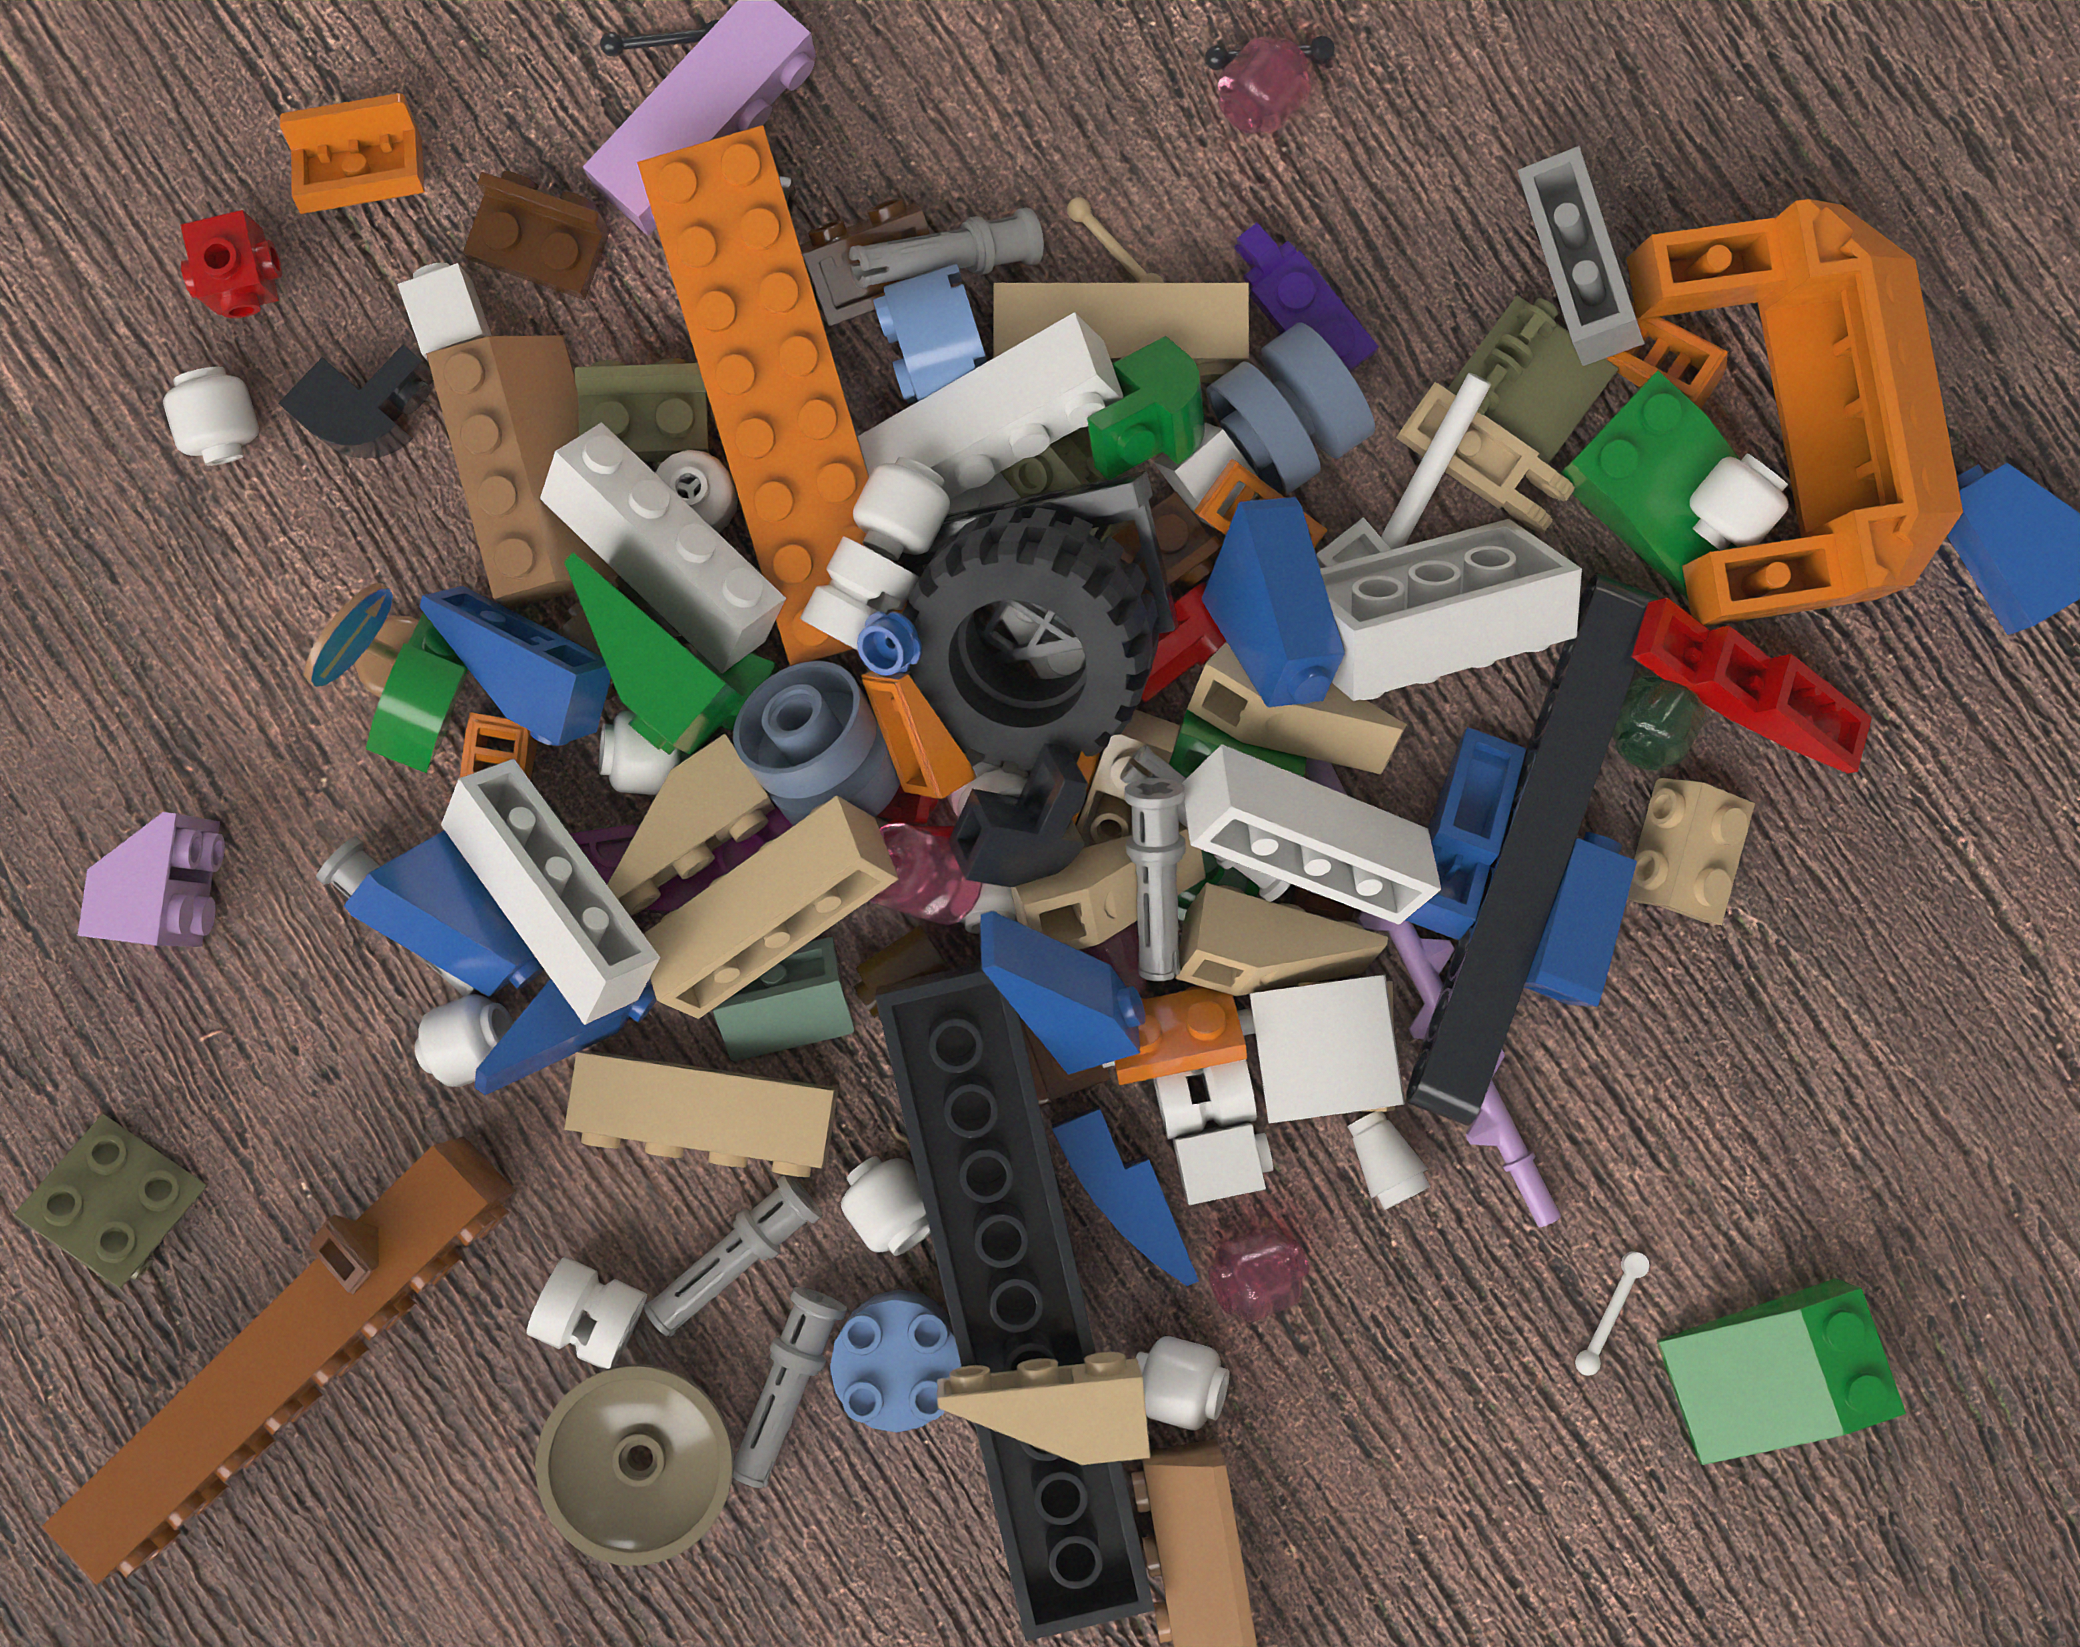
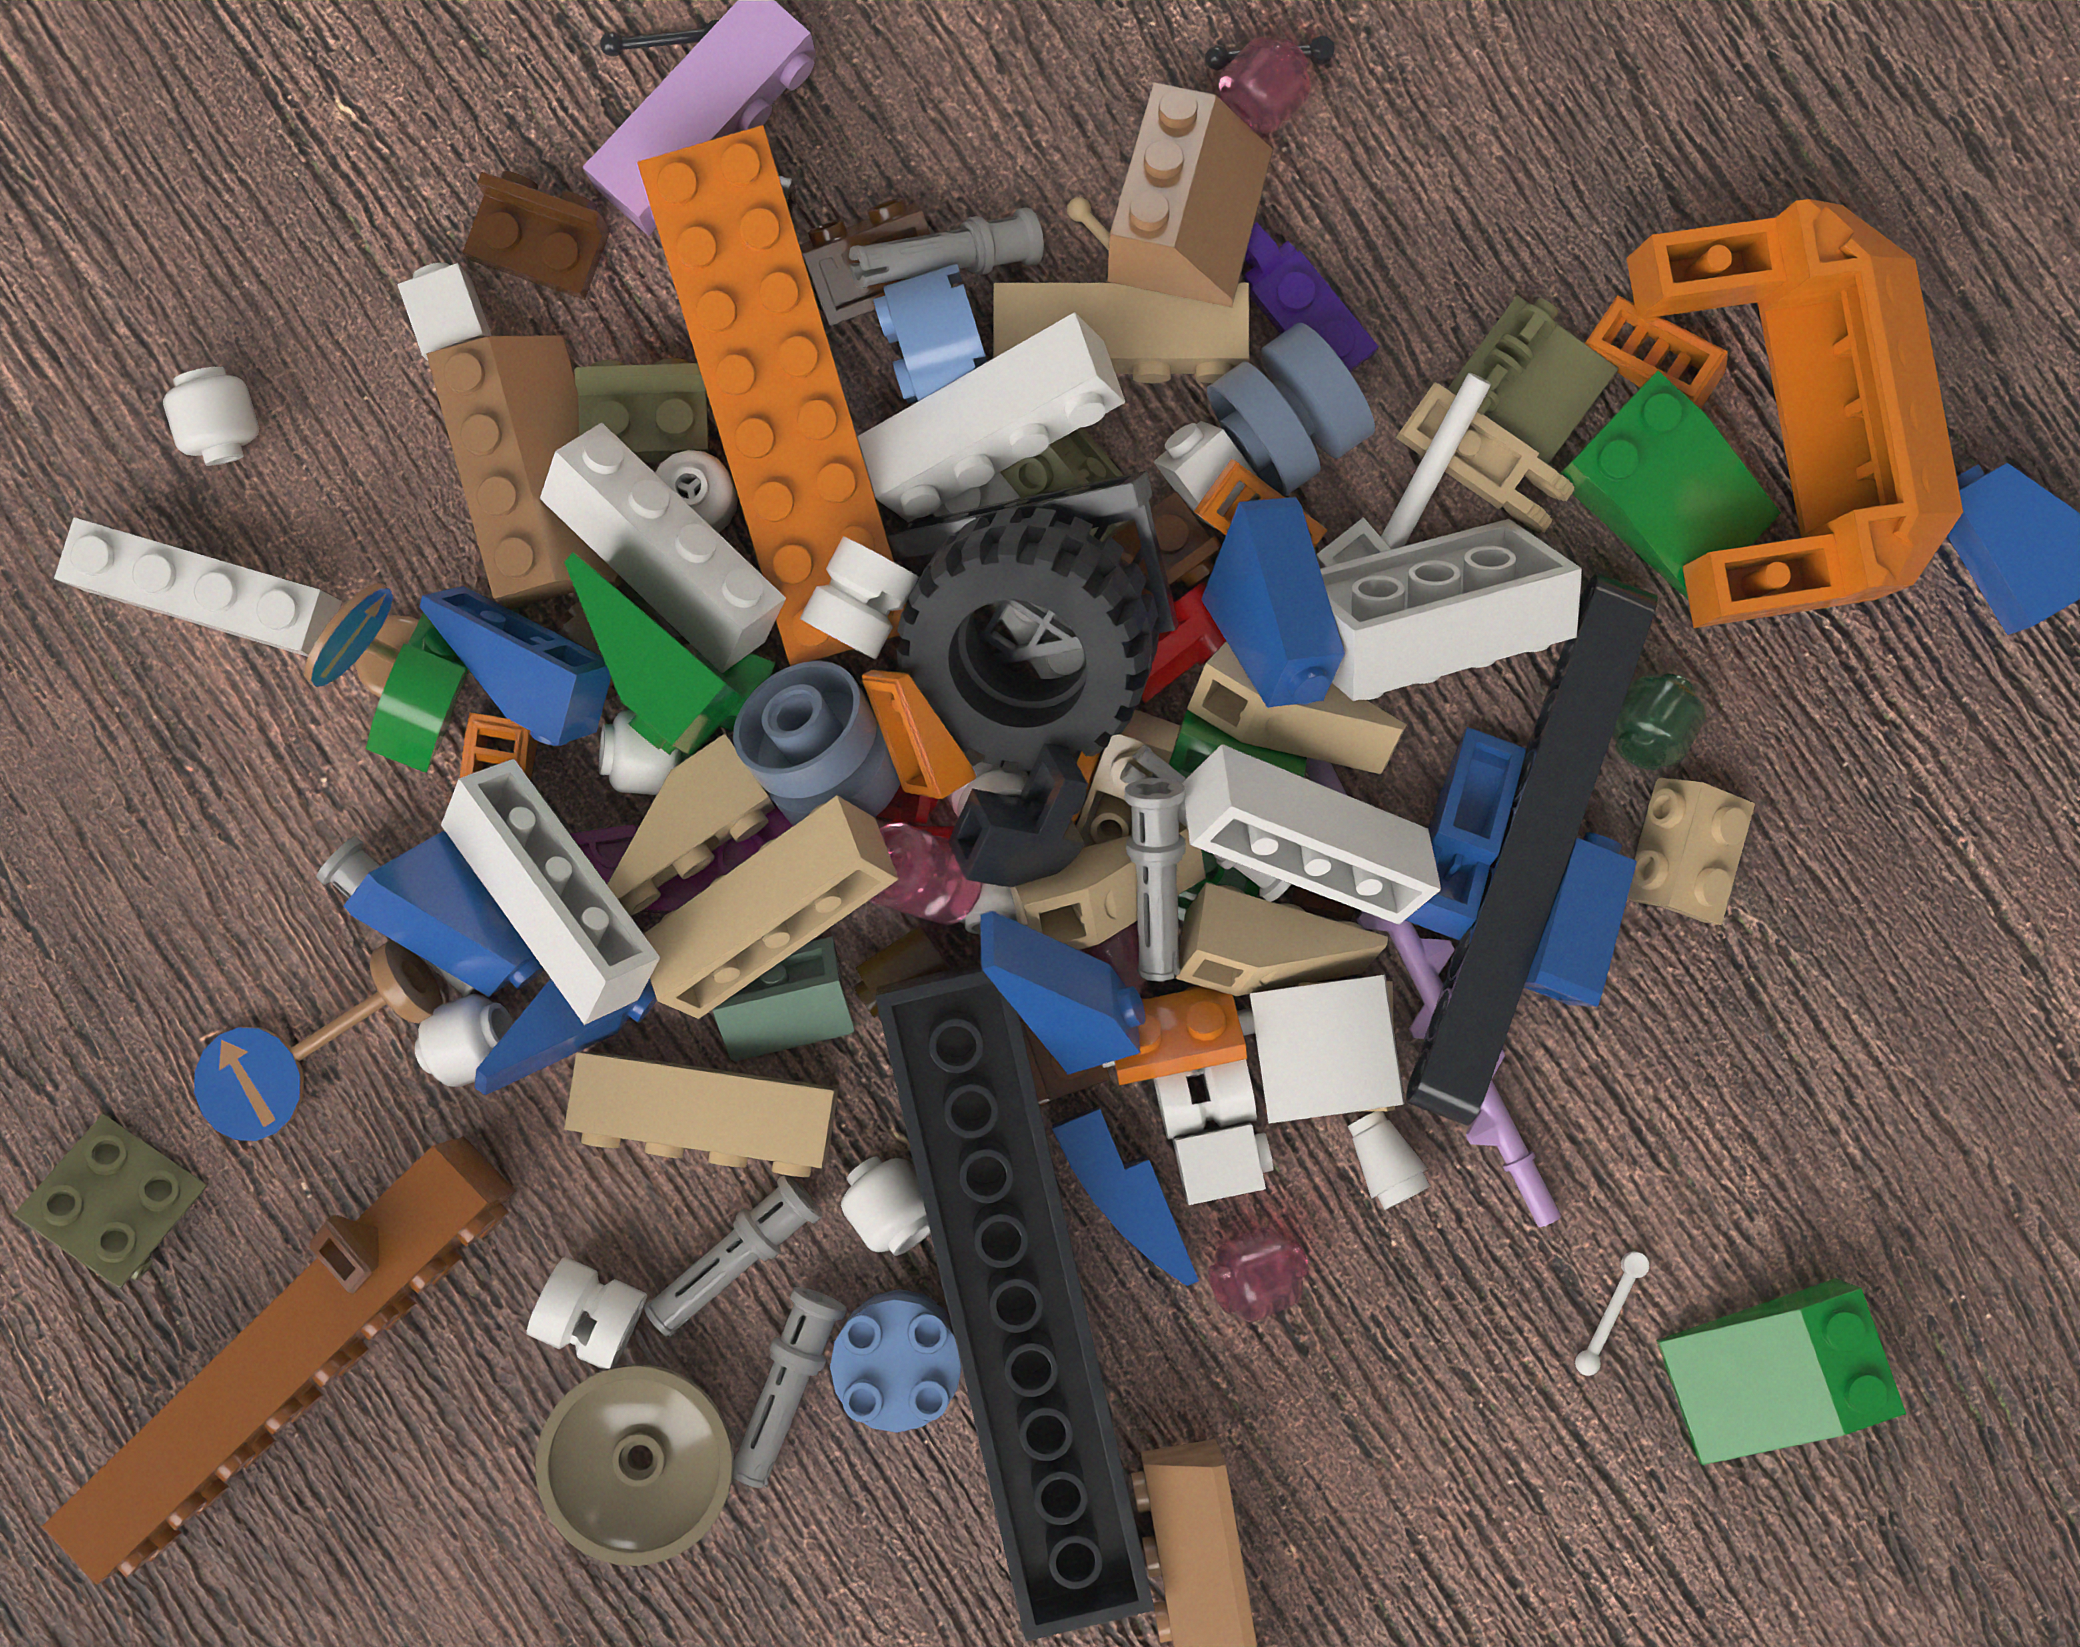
lavender slope [77,812,225,947] -> none
red brick [180,210,282,318] -> none
black brick [278,344,434,459] -> none
orange bracket [280,93,425,214] -> none
white head [853,457,950,561] -> none
blue plate [857,611,922,675] -> none
tan slope [937,1352,1150,1465] -> none
green brick [1087,336,1205,480] -> none
white head [1135,1336,1229,1430] -> none
light grey brick [1517,146,1645,366] -> none
red slope [1631,597,1872,774] -> none
white head [1690,453,1788,551] -> none
none -> white brick [54,517,342,657]
none -> piece [194,939,443,1141]
none -> medium nougat slope [1107,83,1273,308]

